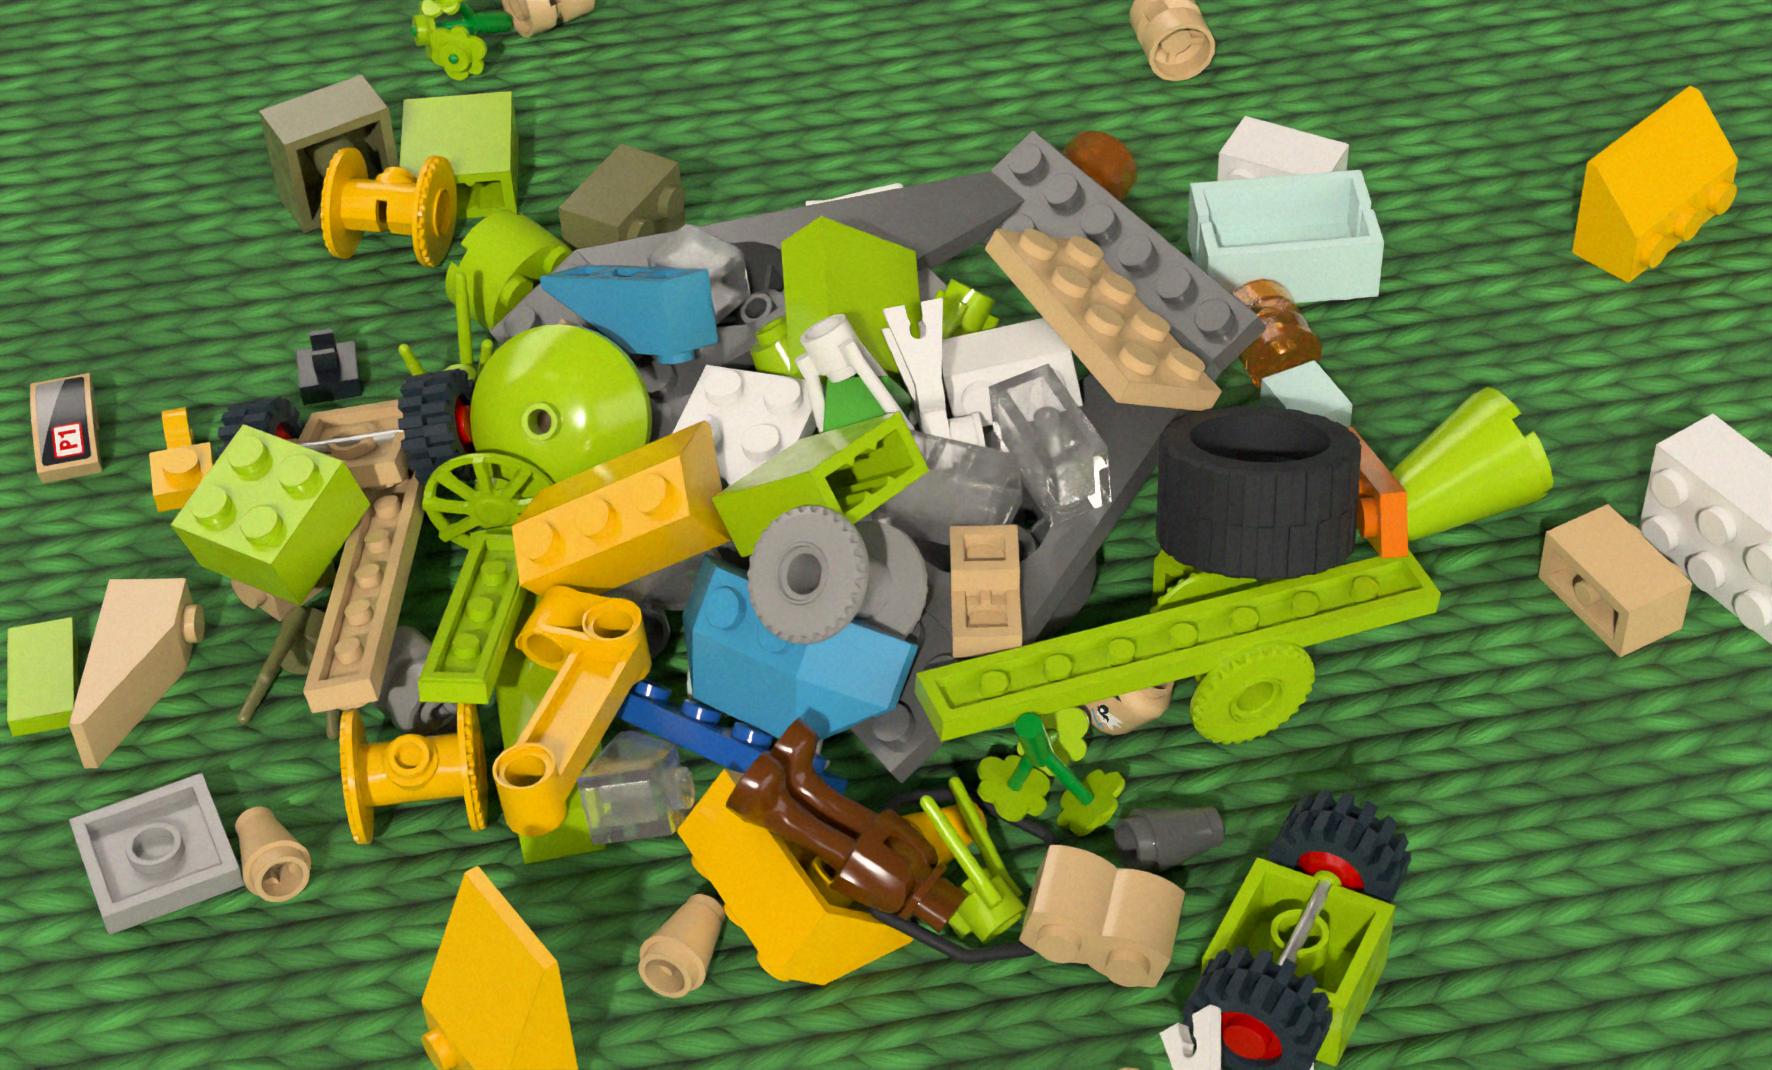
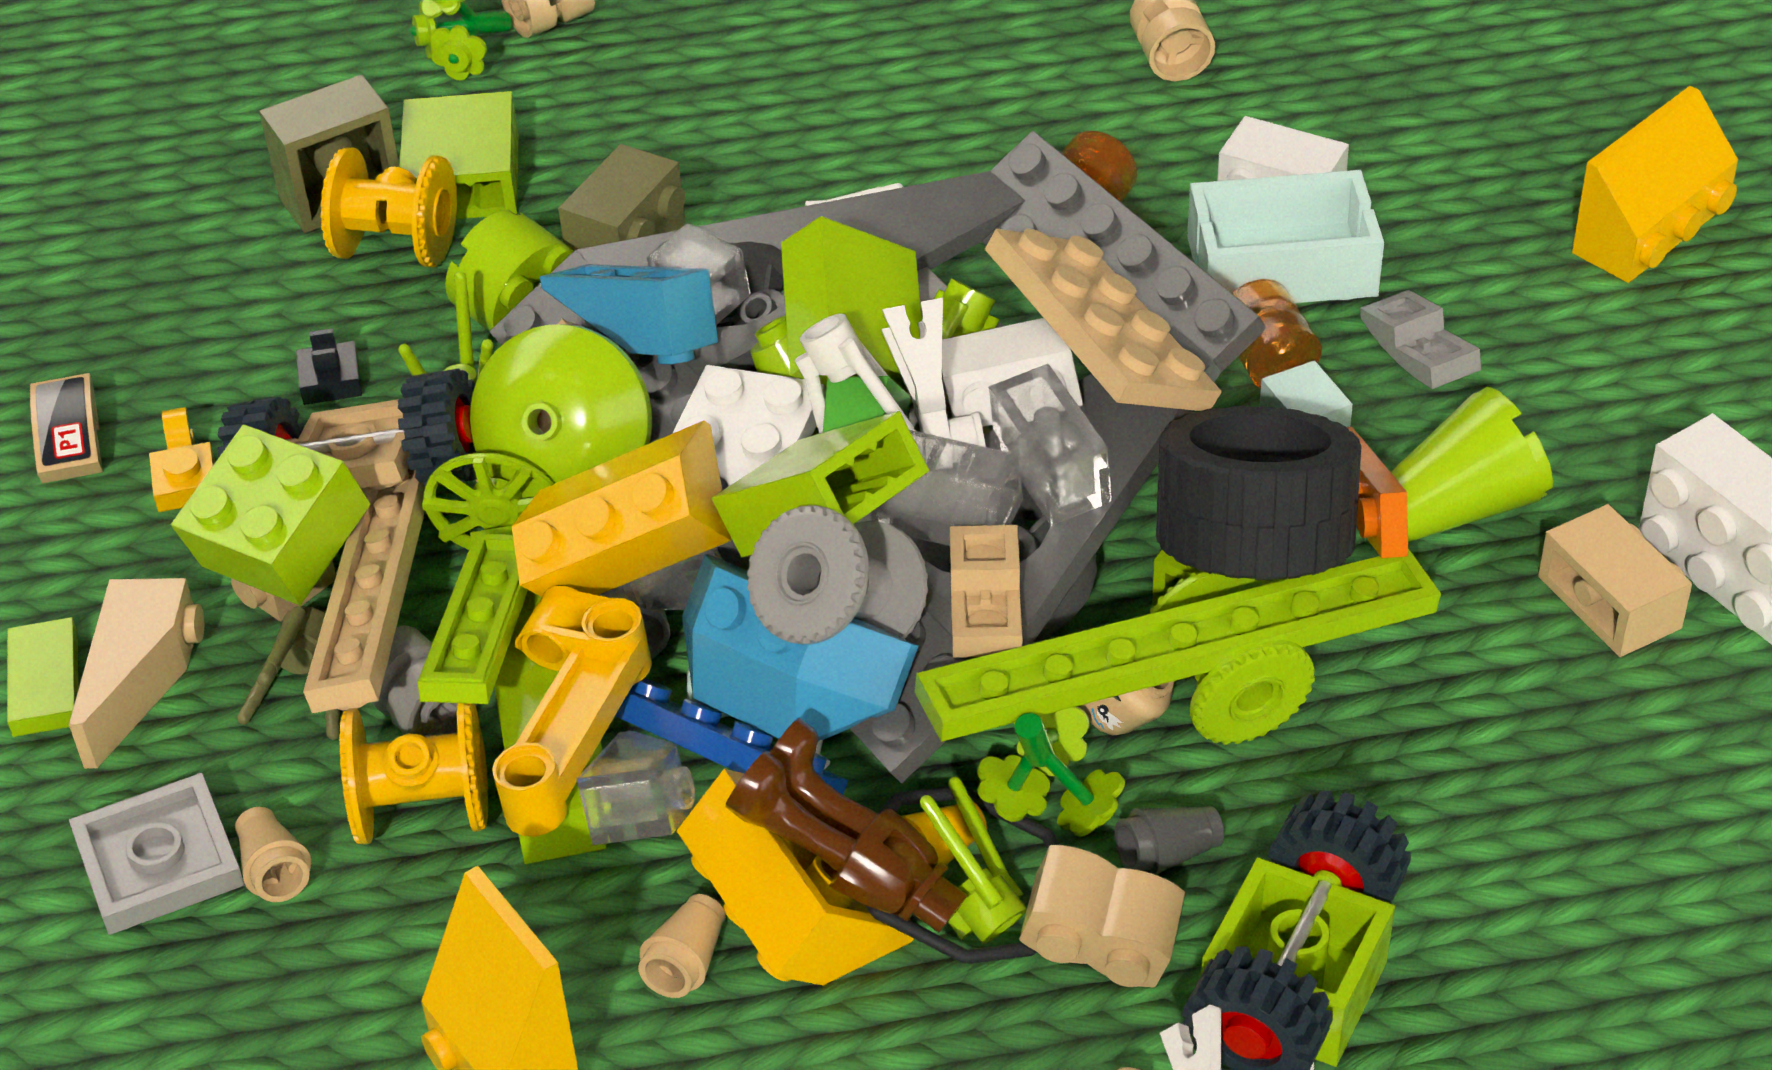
none -> light grey slope [1360,290,1481,389]

